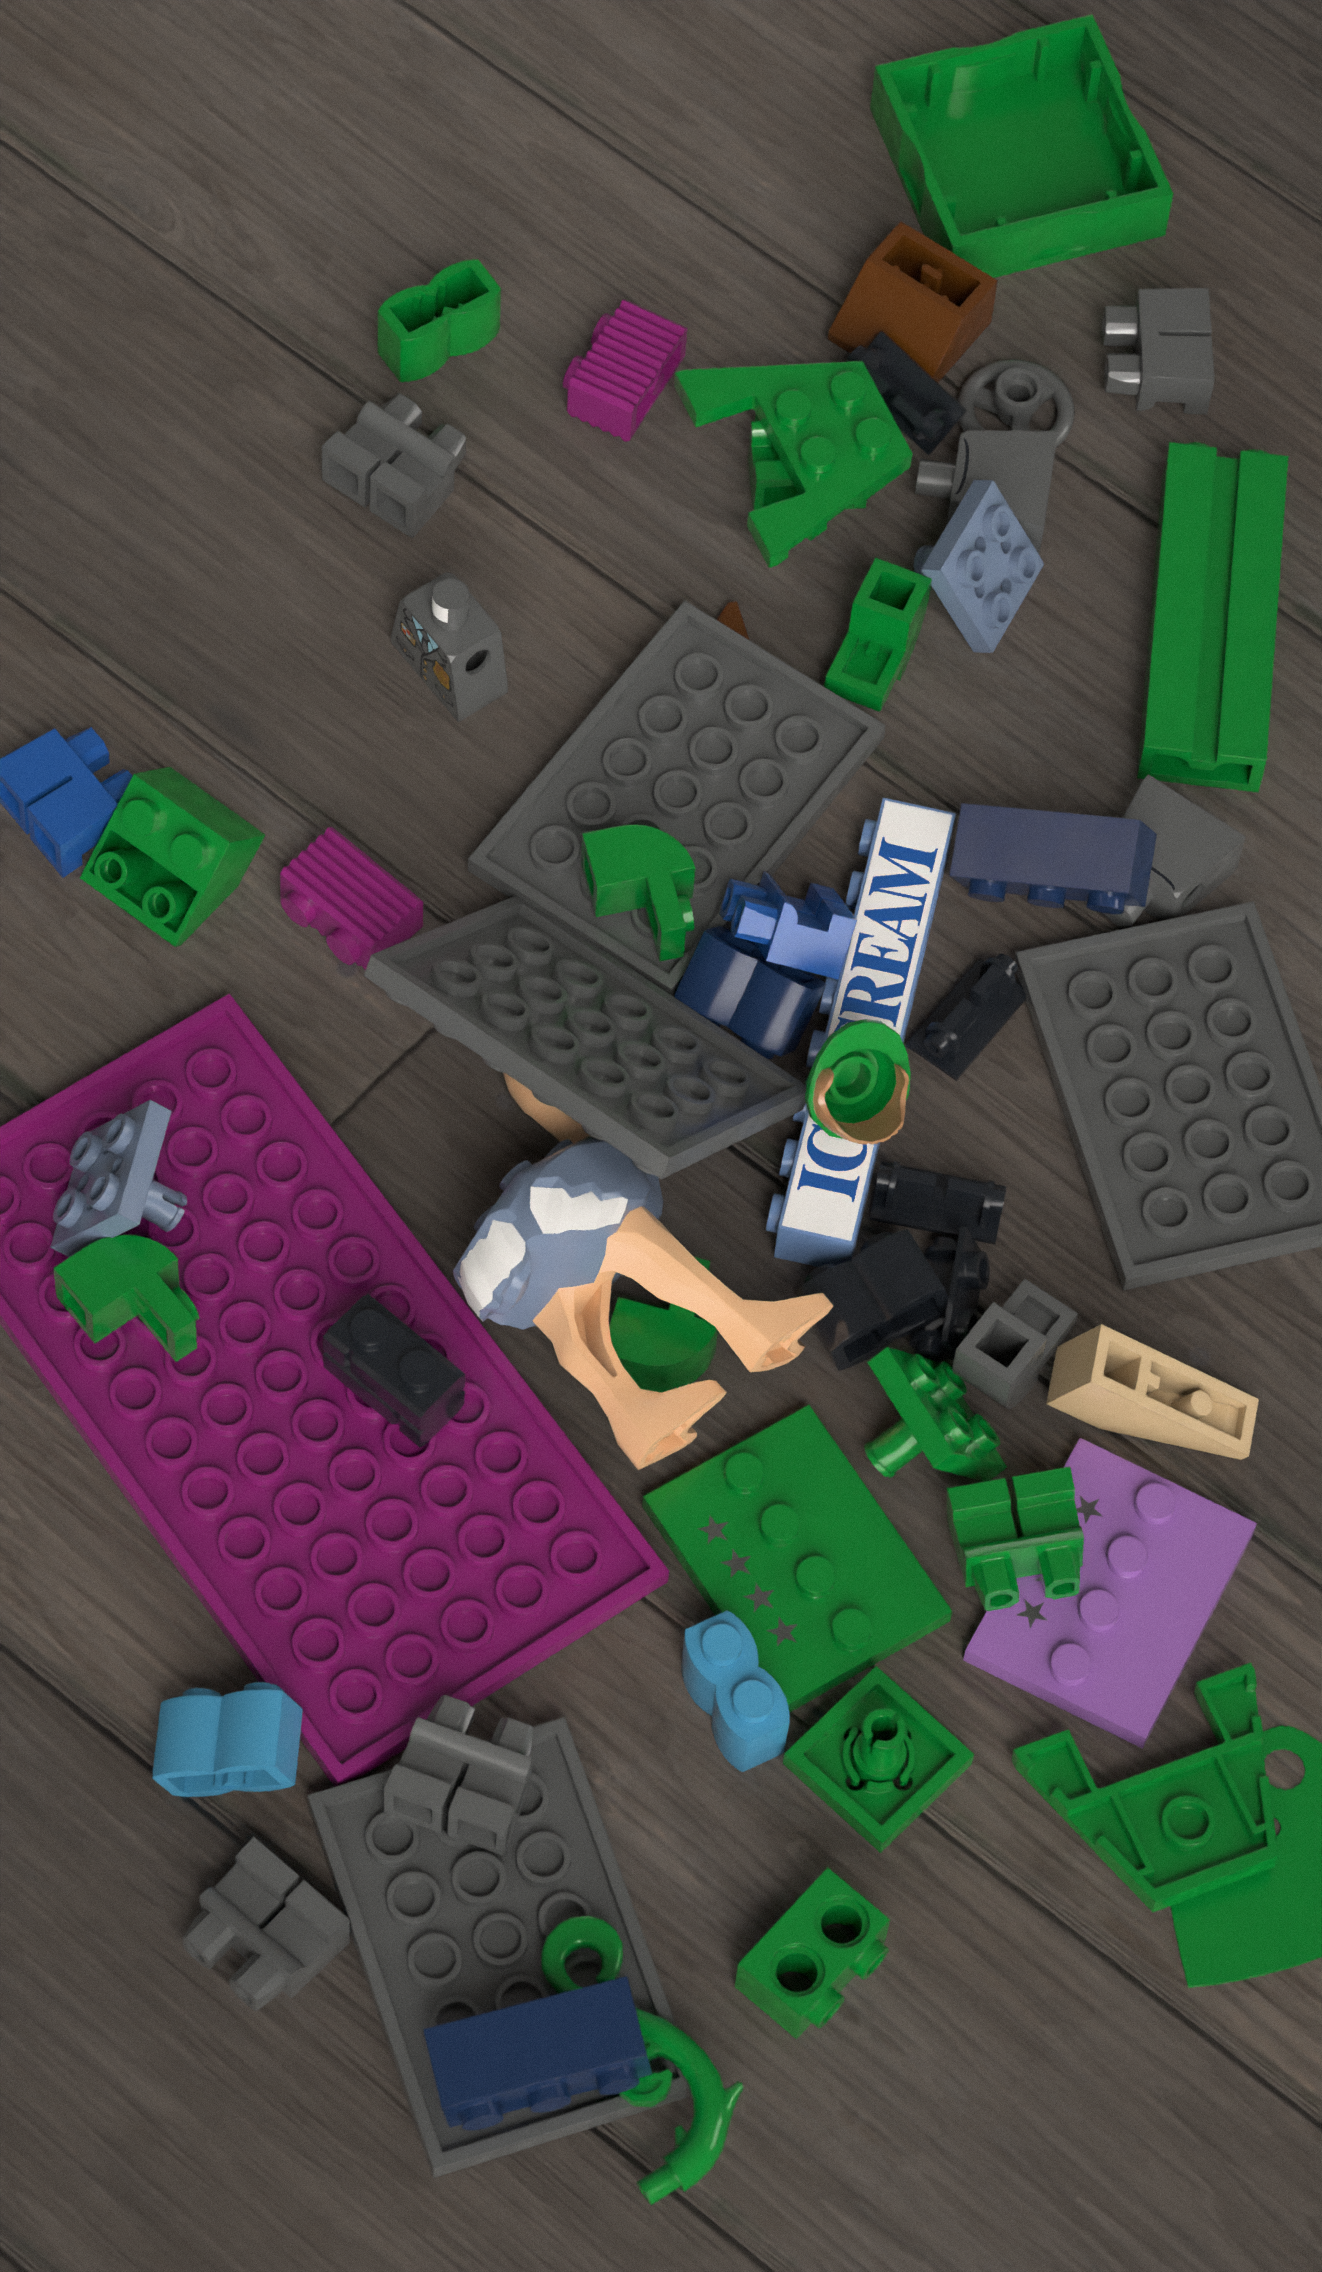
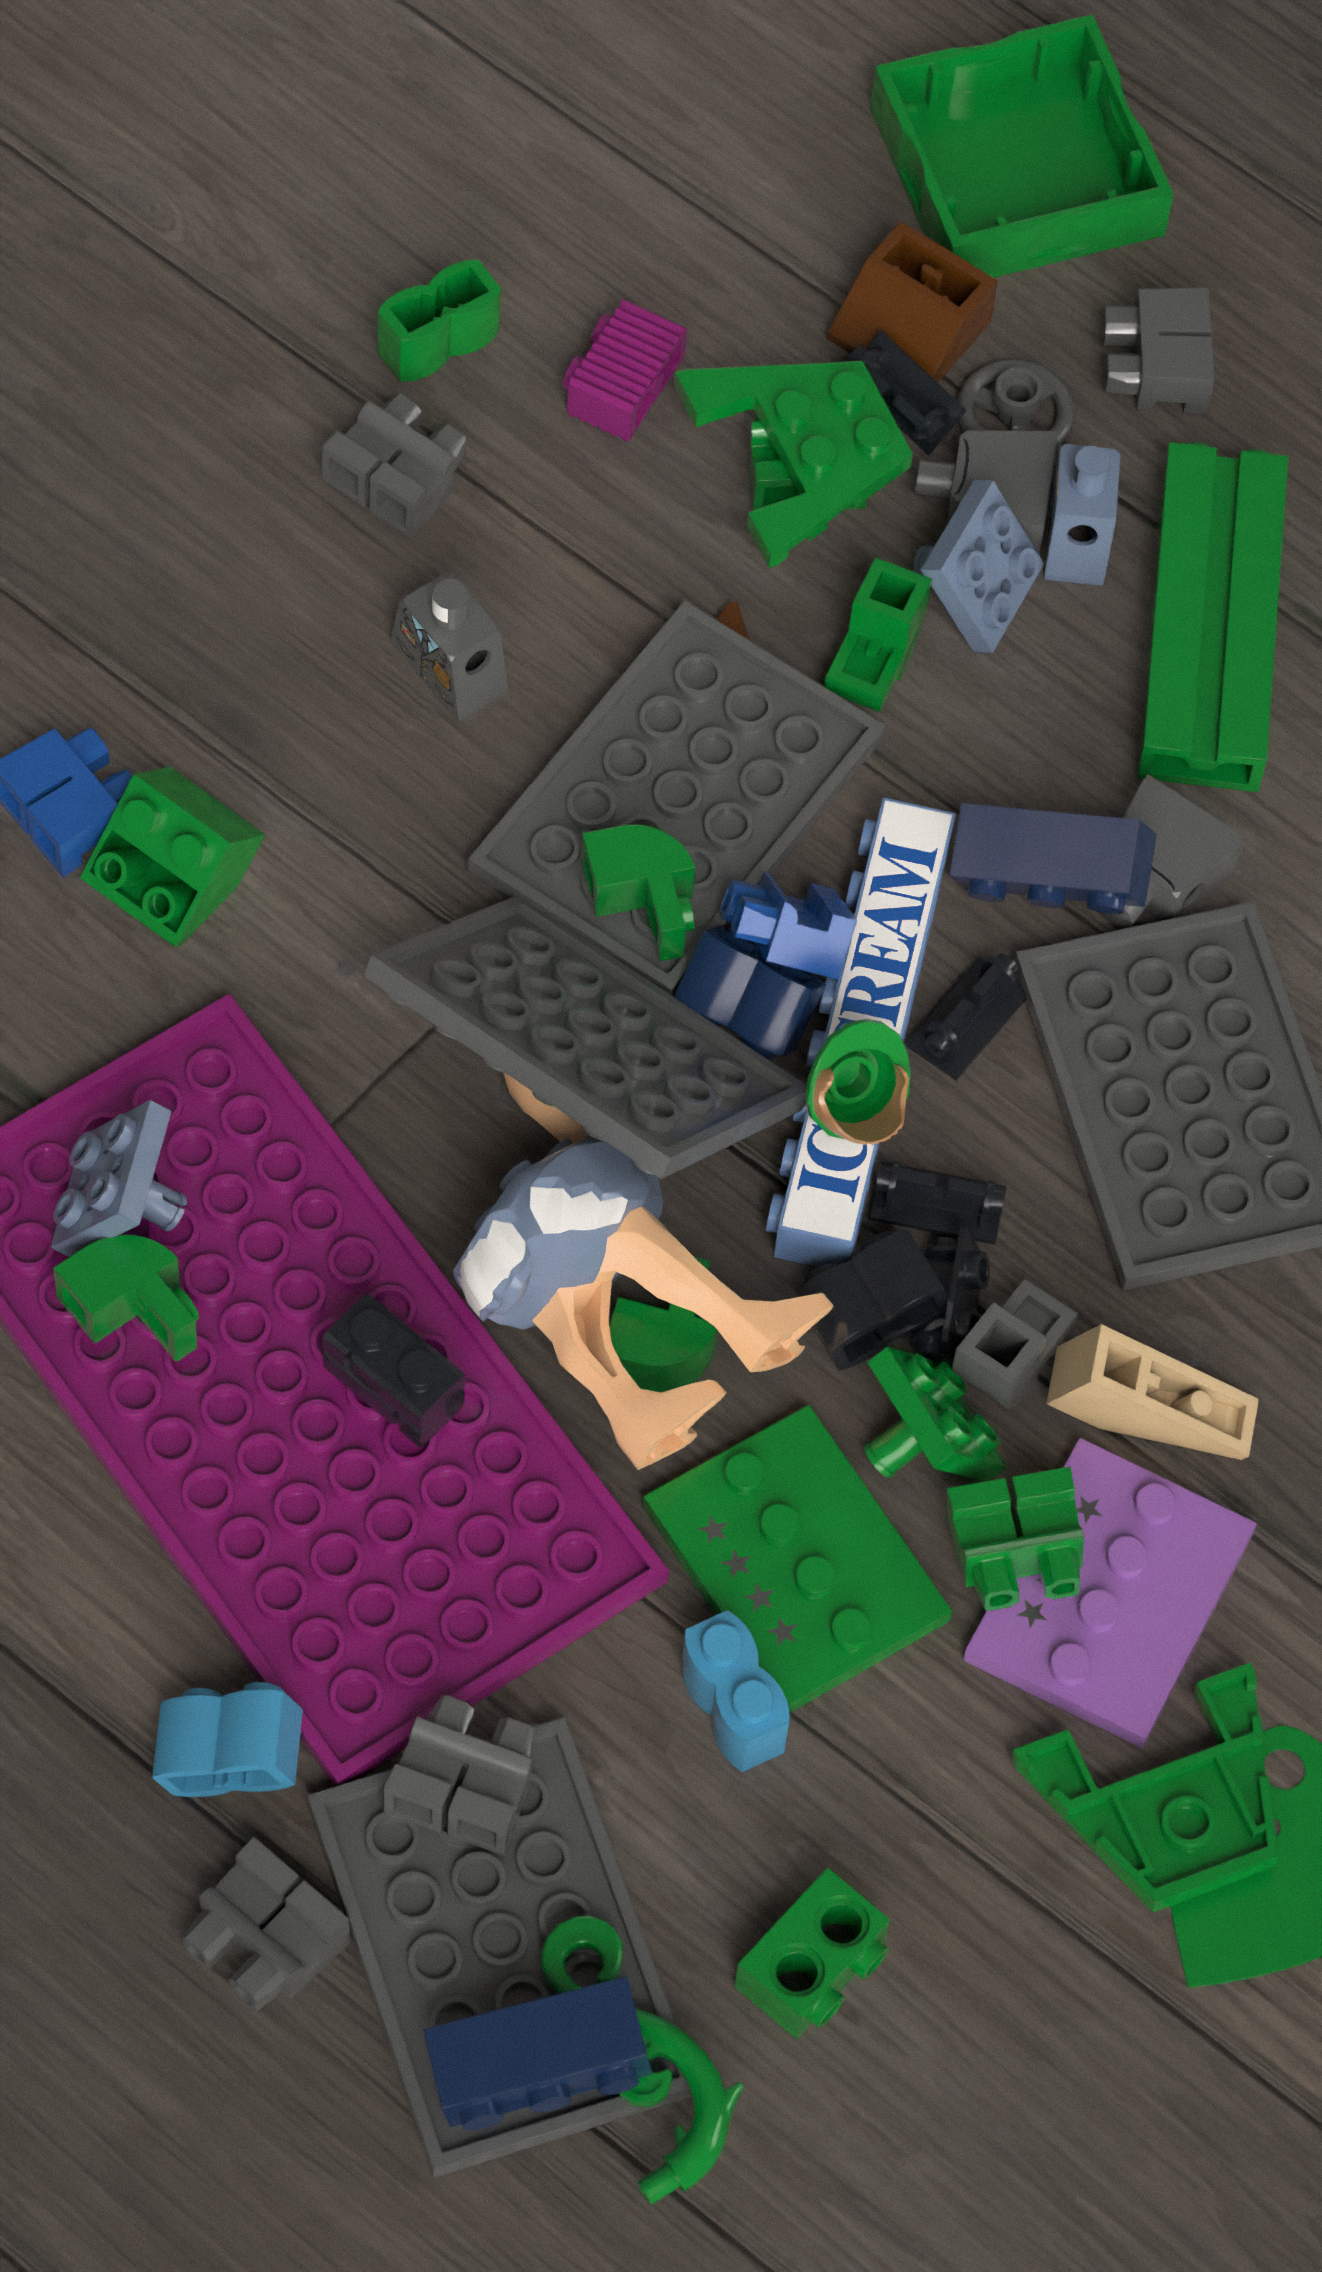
magenta brick [280,827,423,971] -> none
green plate [783,1666,974,1853] -> none
none -> sand blue torso [1044,444,1121,586]

